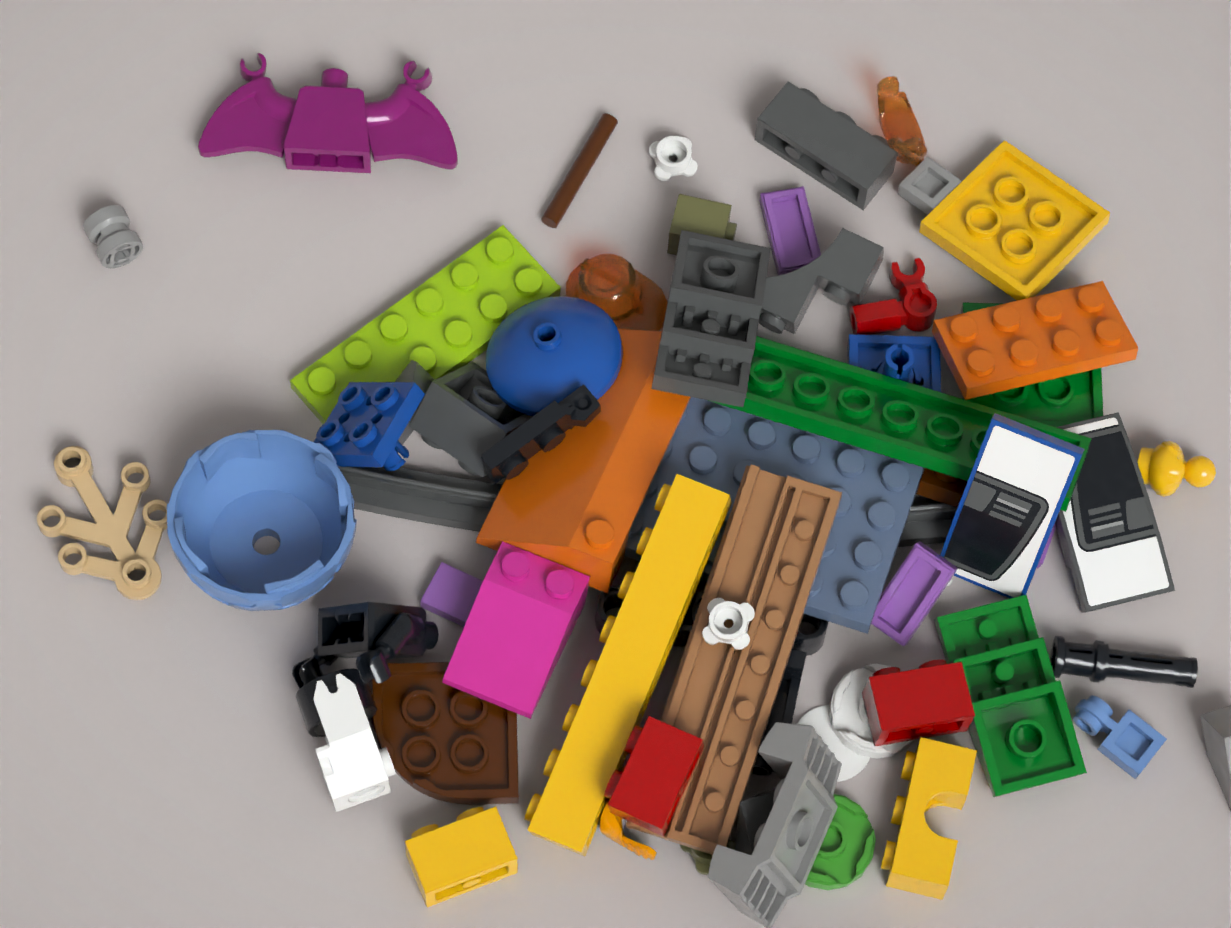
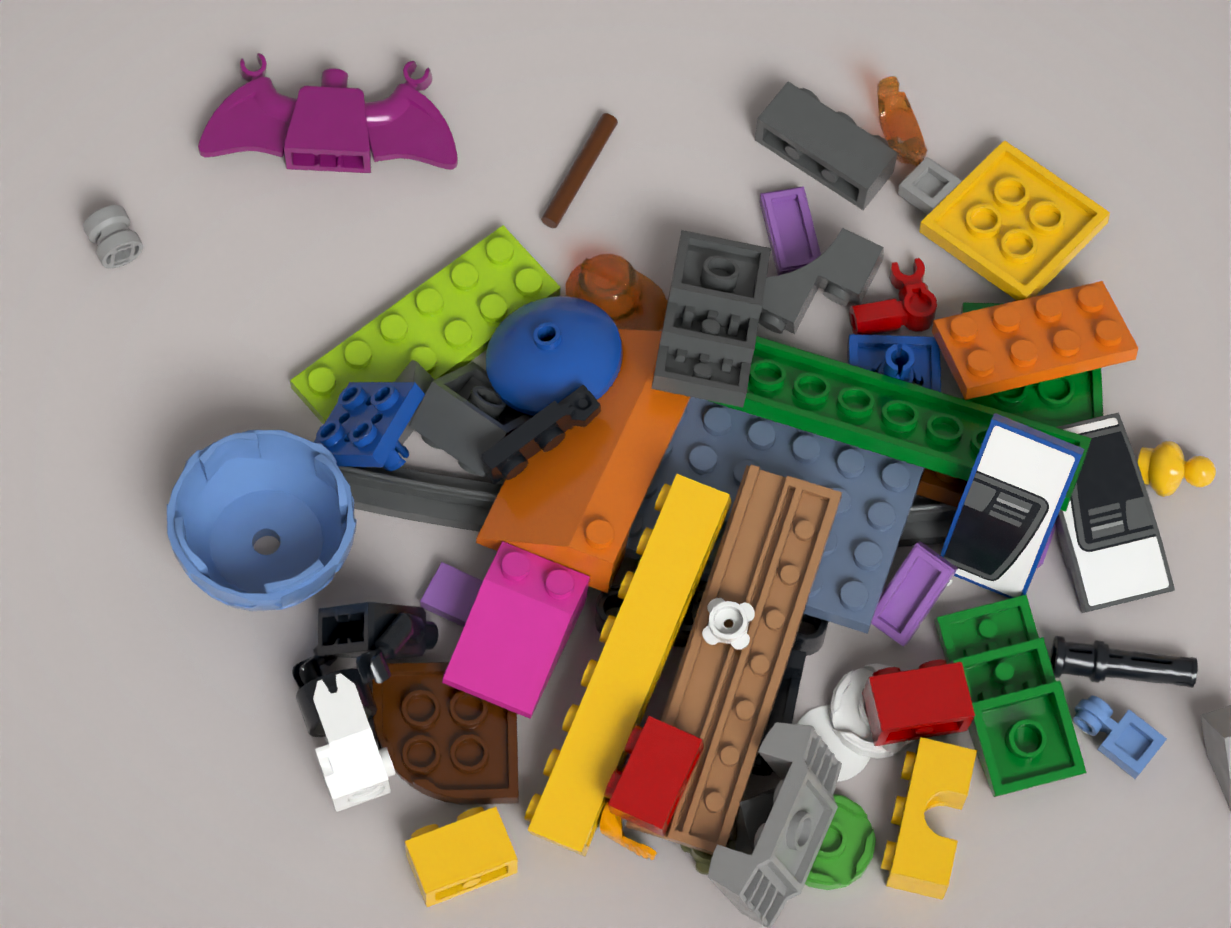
tan plant [37,446,167,600] -> none
white plate [649,136,698,181] -> none
olive brick [667,194,737,255] -> none

